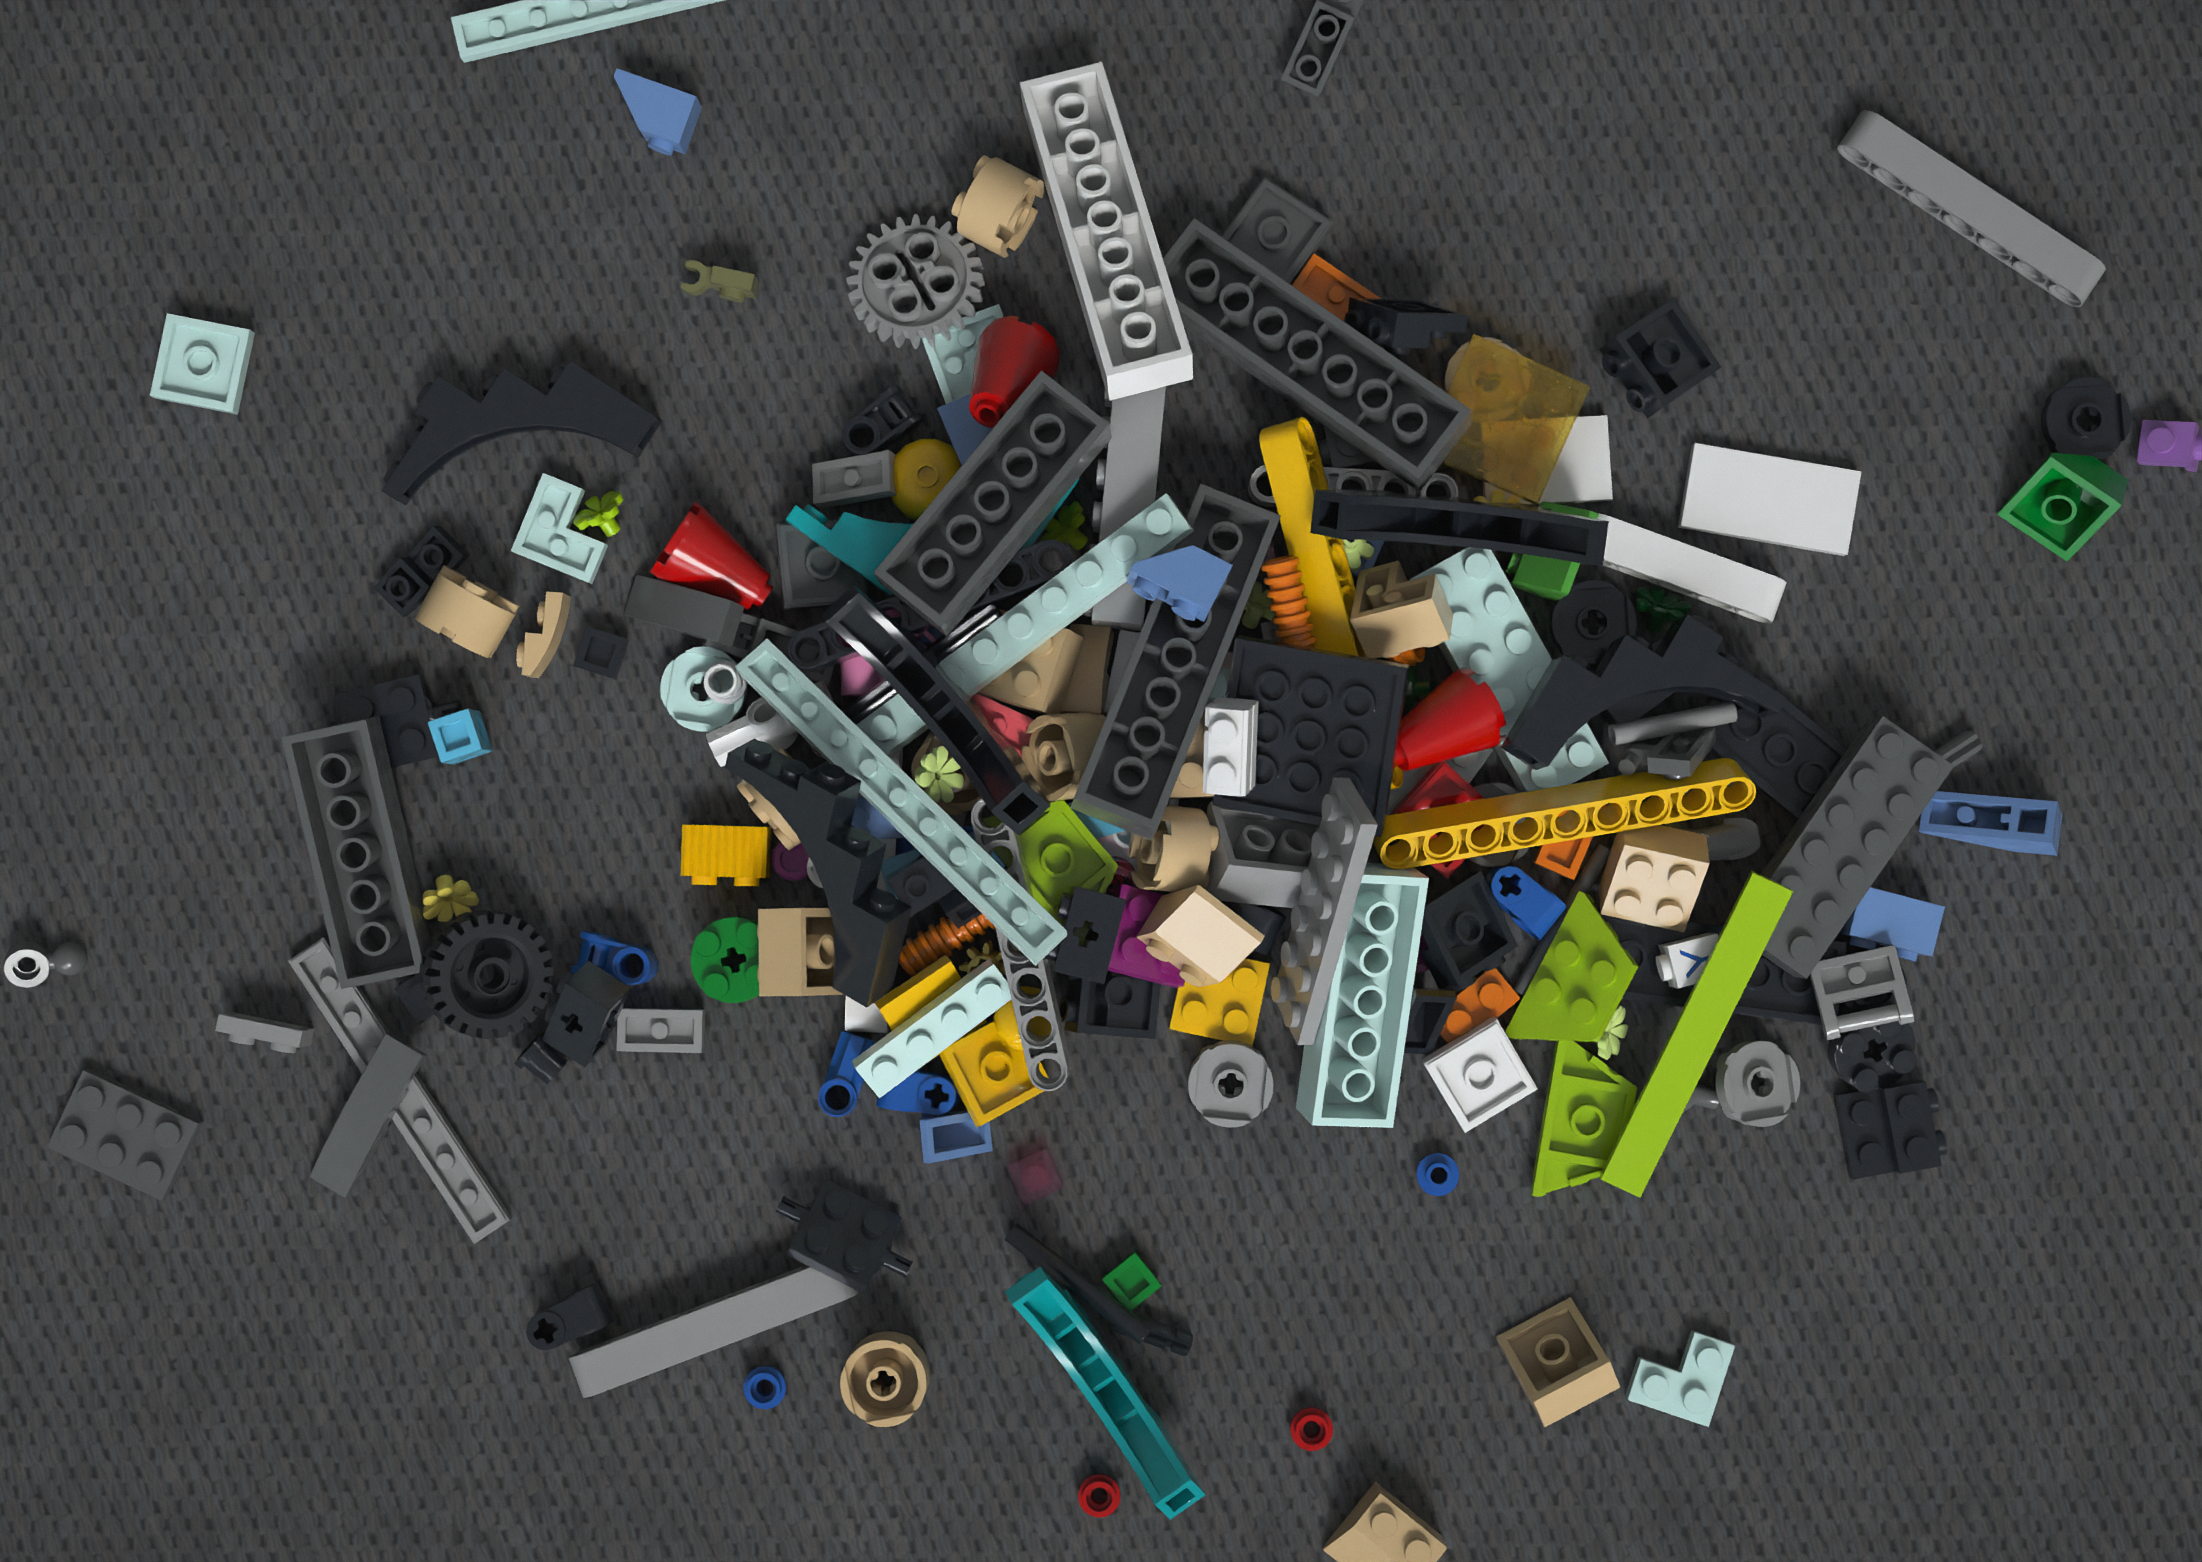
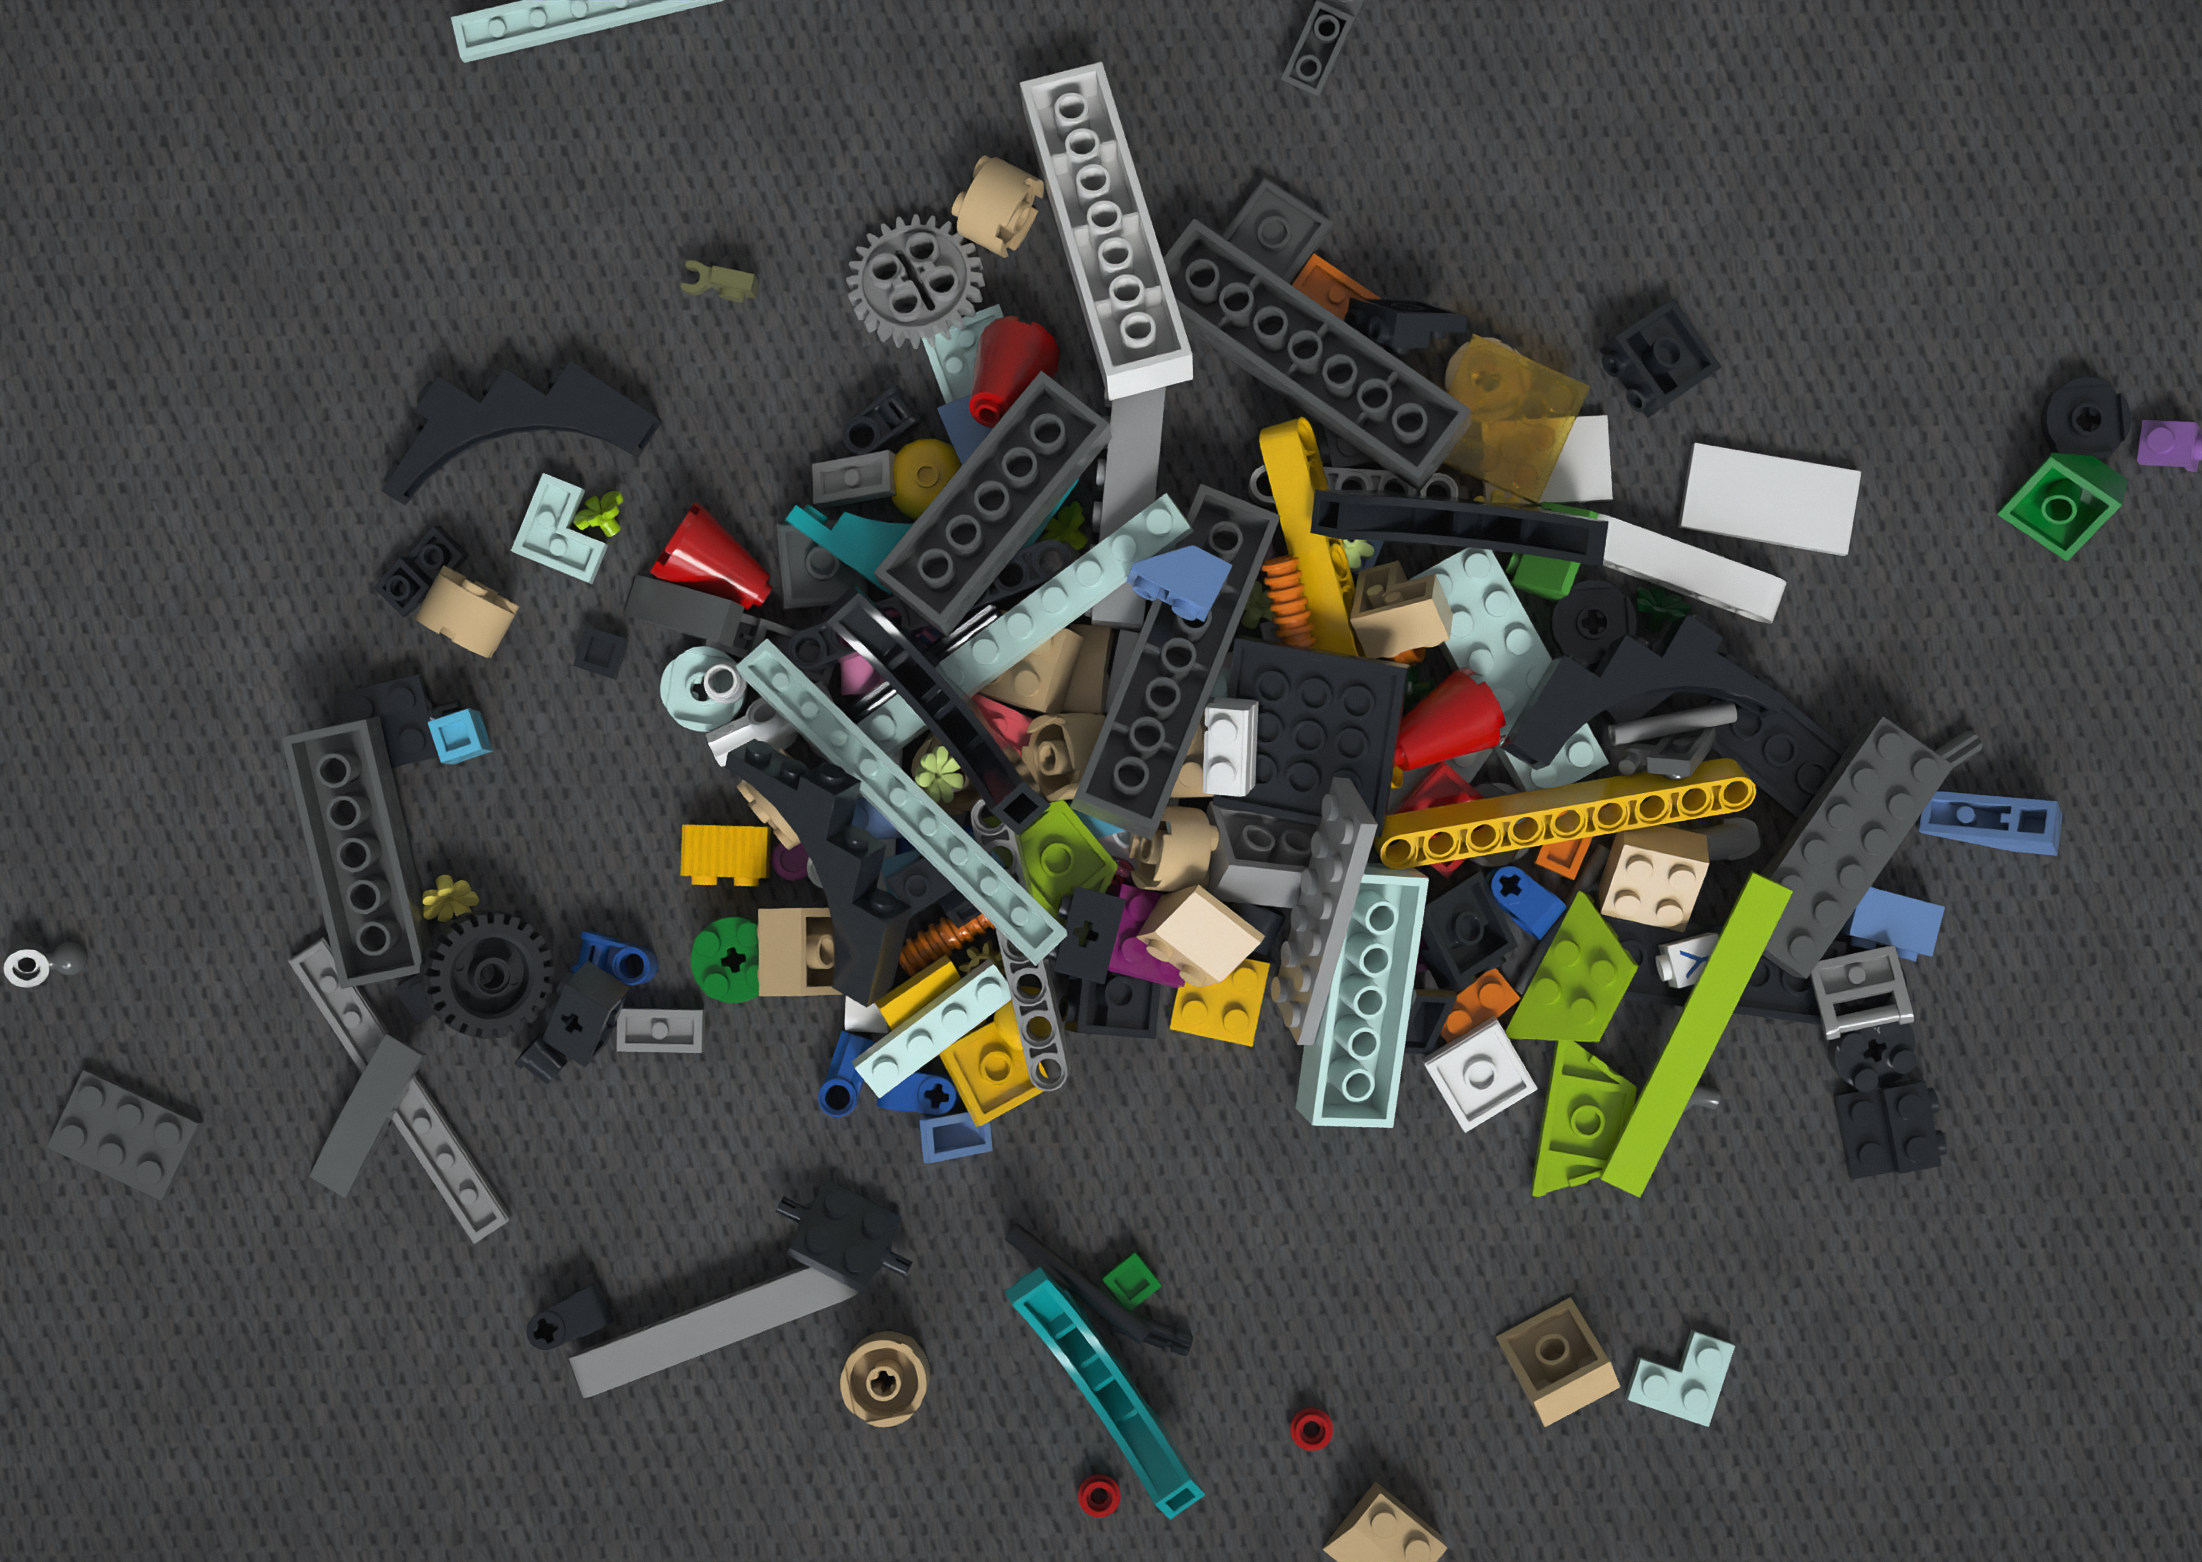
light aqua plate [150,313,255,415] -> none
light grey plate [215,1012,314,1053] -> none
tan slope [517,591,571,678] -> none
medium blue slope [614,68,702,156] -> none
blue plate [743,1365,787,1409] -> none
clear pink plate [1007,1148,1063,1205] -> none
light grey plate [1188,1040,1274,1128] -> none
blue plate [1416,1153,1459,1196] -> none
yellowish green plant [1598,1005,1628,1060] -> none
light grey plate [1715,1040,1800,1127] -> none
light grey beam [1837,110,2106,307] -> none

